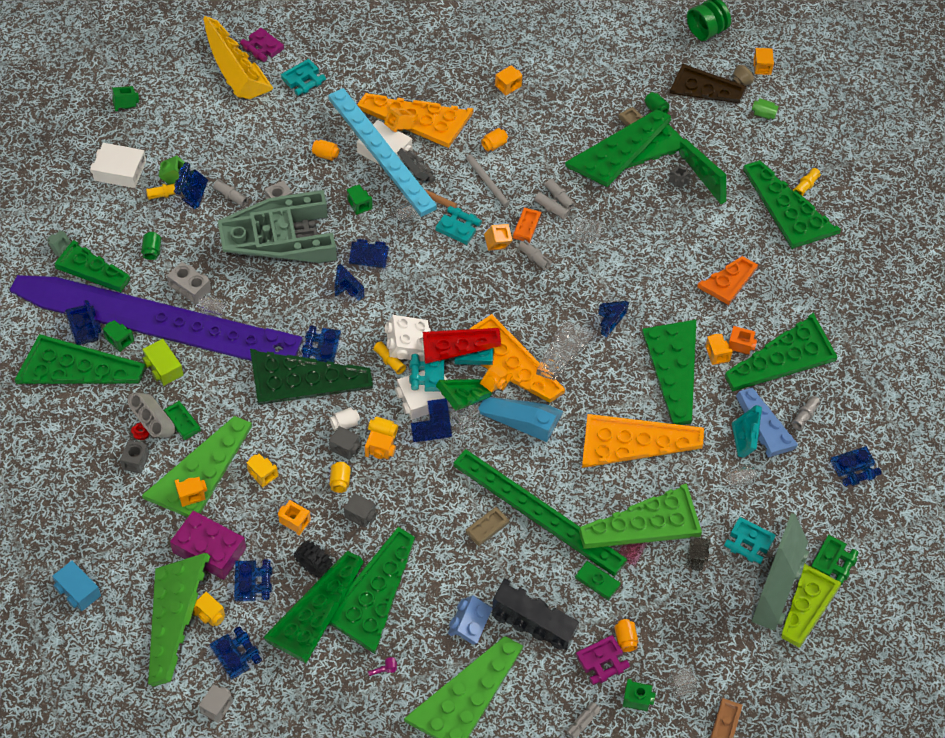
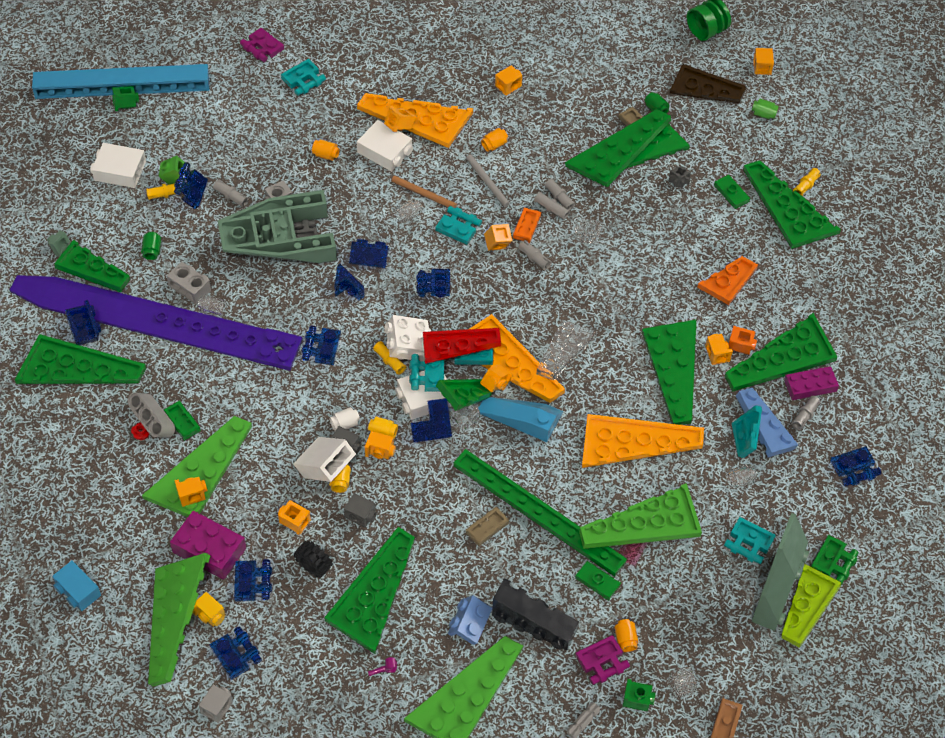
green brick [103,320,134,352] -> none
dark grey brick [120,440,149,474] -> none
lime brick [142,339,184,386] -> none
yellow wedge [203,16,273,99] -> none
yellow brick [246,454,278,488] -> none
dark green wing [250,349,373,405] -> none
green wing [263,551,364,663] -> none
medium azure plate [328,88,437,217] -> none
green brick [347,184,373,215] -> none
dark grey plate [397,148,435,183] -> none
clear blue slope [598,301,629,337] -> none
green wing [679,139,727,204] -> none
clear smoke brick [686,536,711,571] -> none
dark tan cone [732,65,754,86] -> none
none -> dark azure brick [32,64,209,99]
none -> white brick [294,437,356,482]
none -> clear blue plate [416,269,450,297]
none -> green plate [714,175,750,209]
none -> magenta piece [784,366,839,400]

